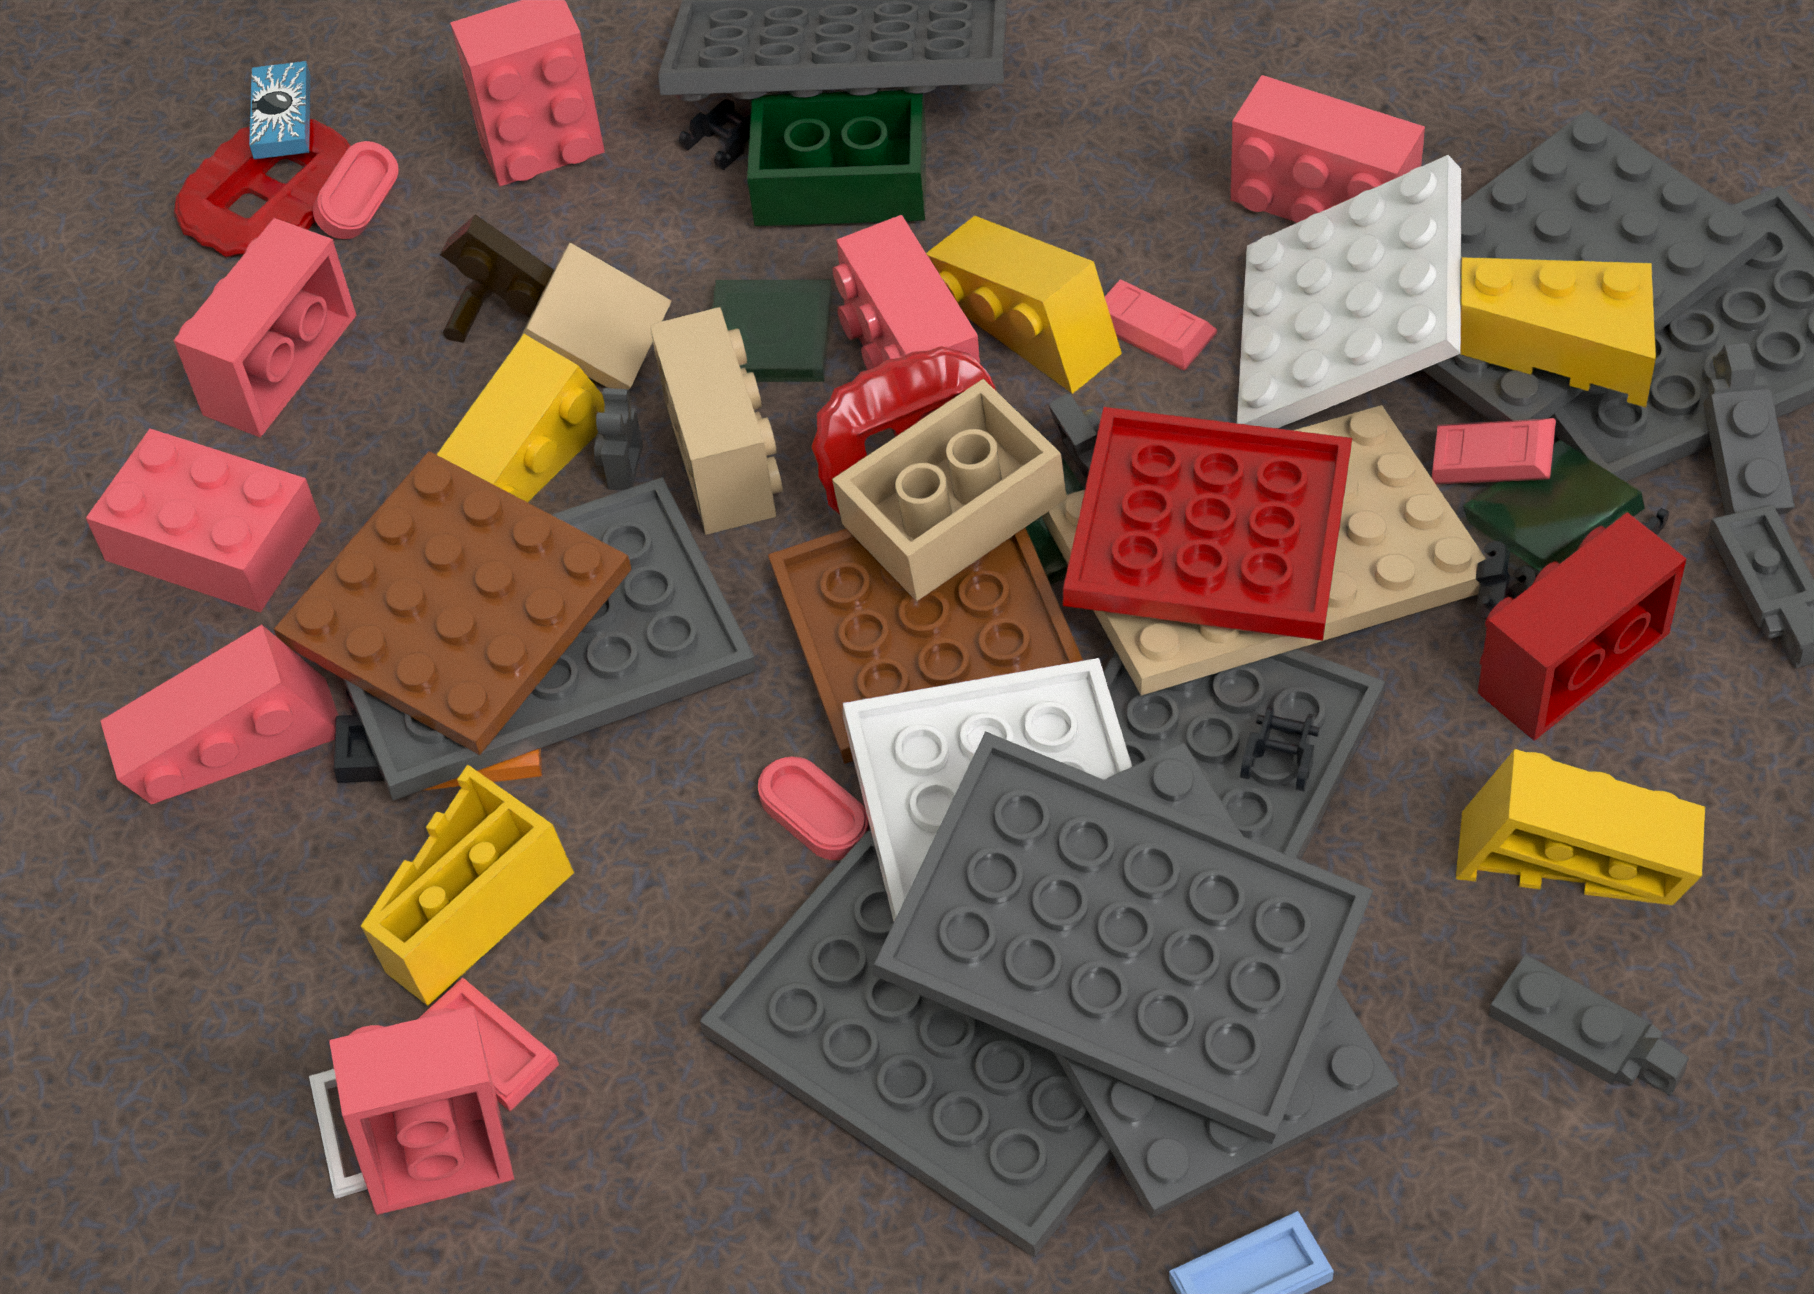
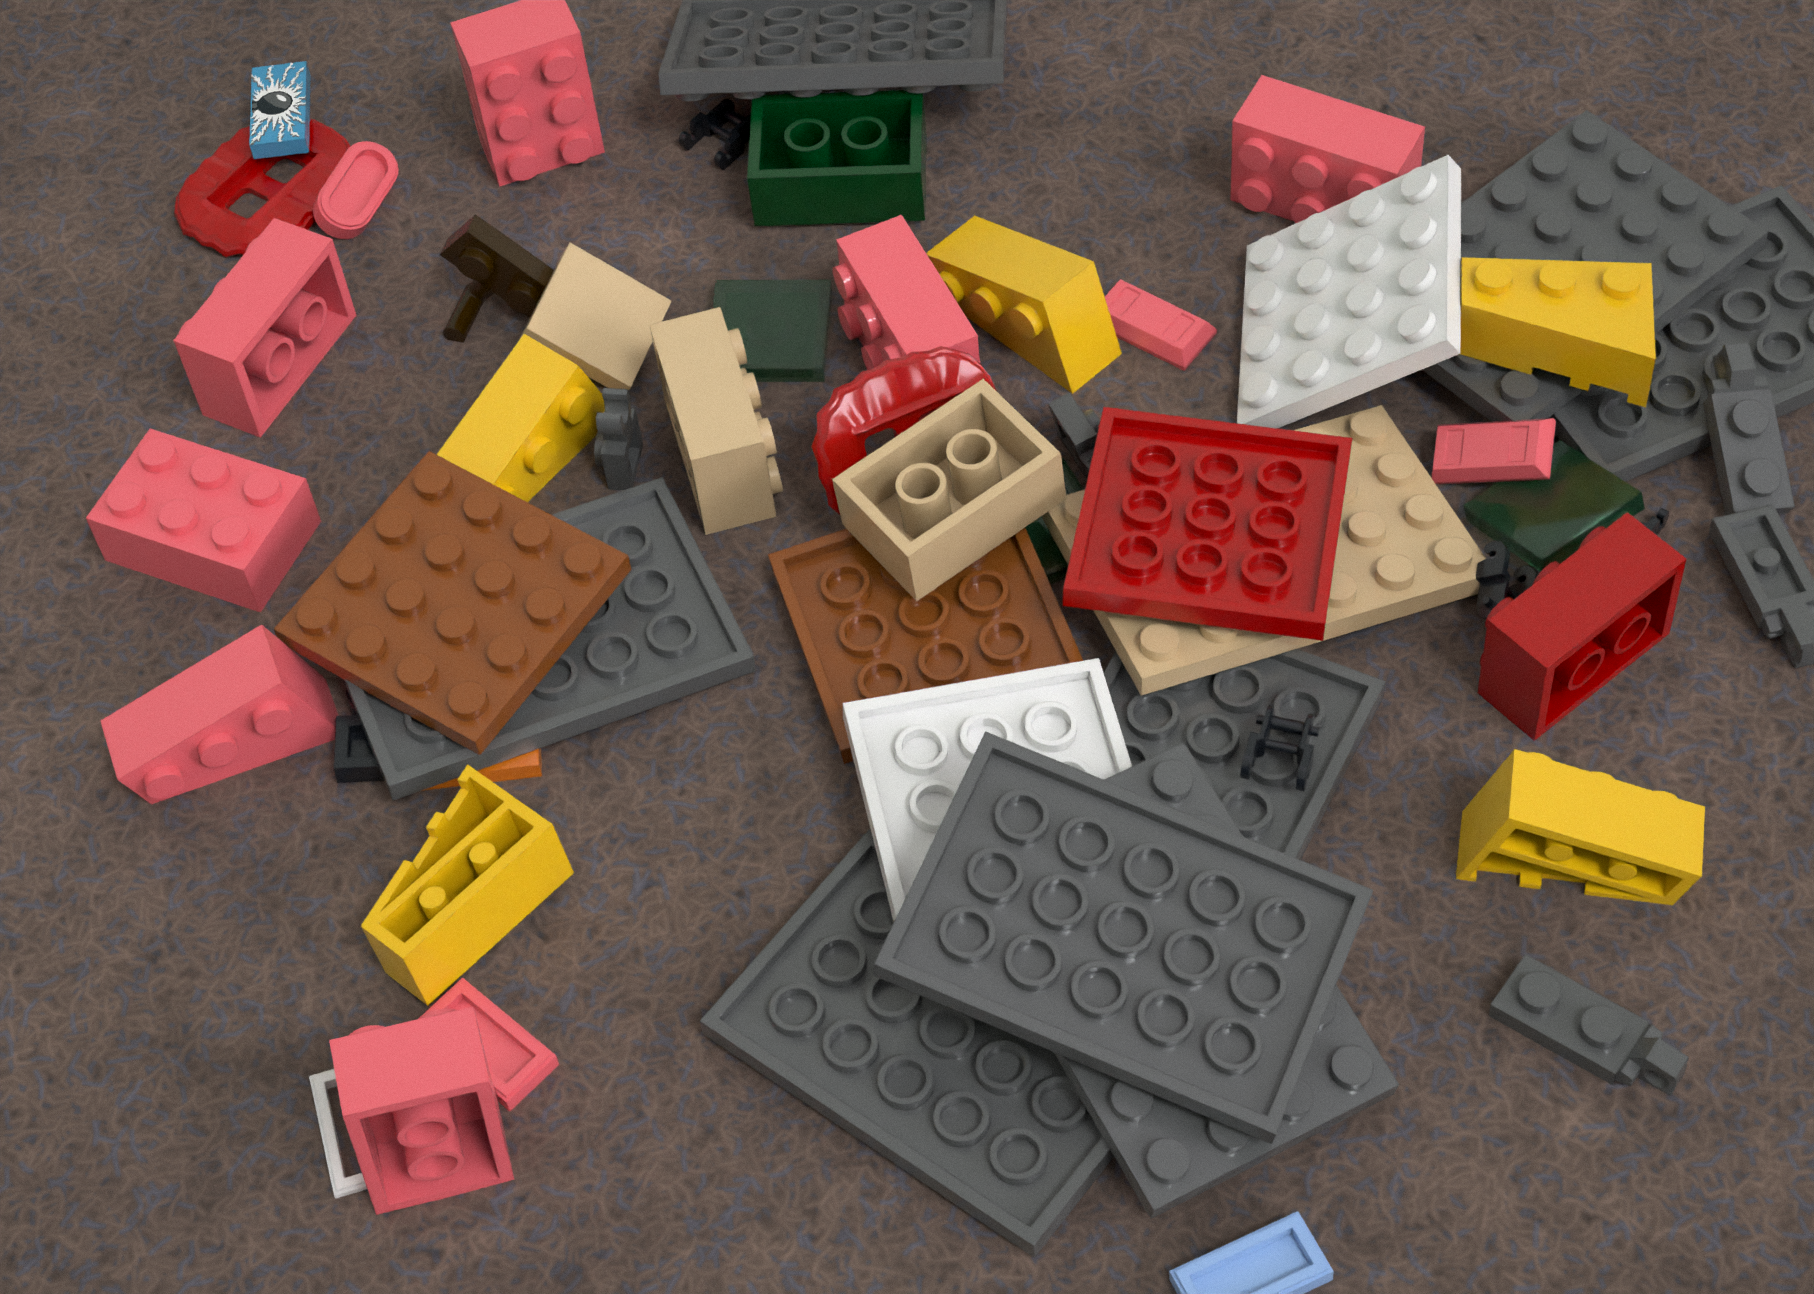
coral tile [758,757,870,860] -> none

